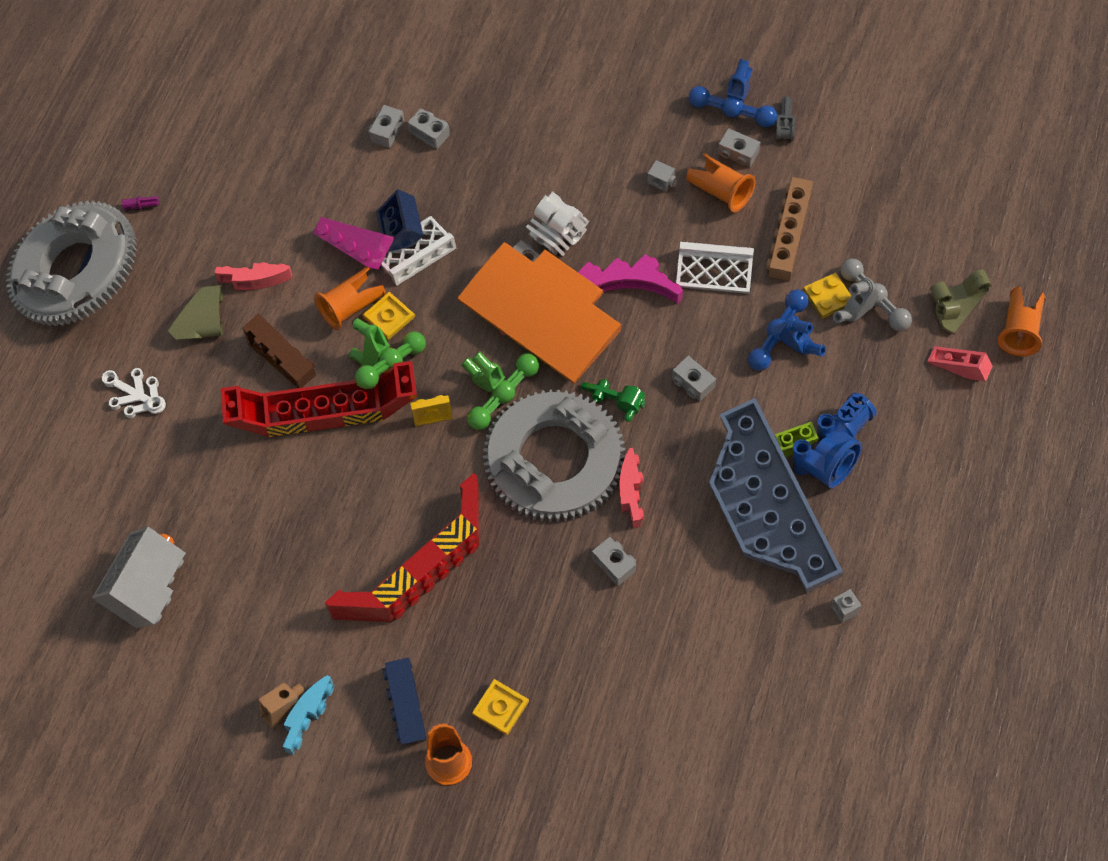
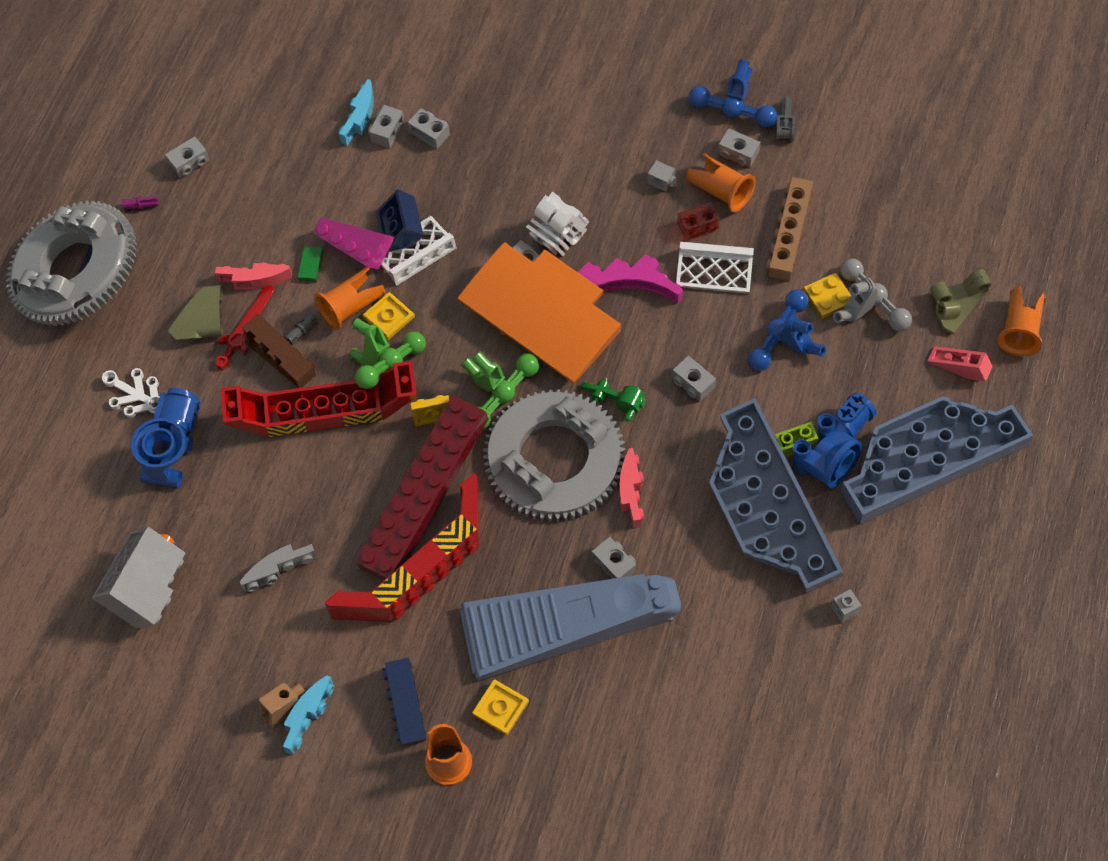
none -> blue piece [131,388,201,488]
none -> light grey brick [165,136,209,178]
none -> red sword [216,285,274,371]
none -> light grey slope [240,544,317,592]
none -> dark grey pin [284,312,318,345]
none -> green tile [298,246,323,282]
none -> medium azure slope [339,79,374,146]
none -> dark red brick [355,395,489,581]
none -> sand blue brick [460,574,681,680]
none -> clear red brick [677,202,720,240]
none -> sand blue brick [841,396,1033,524]

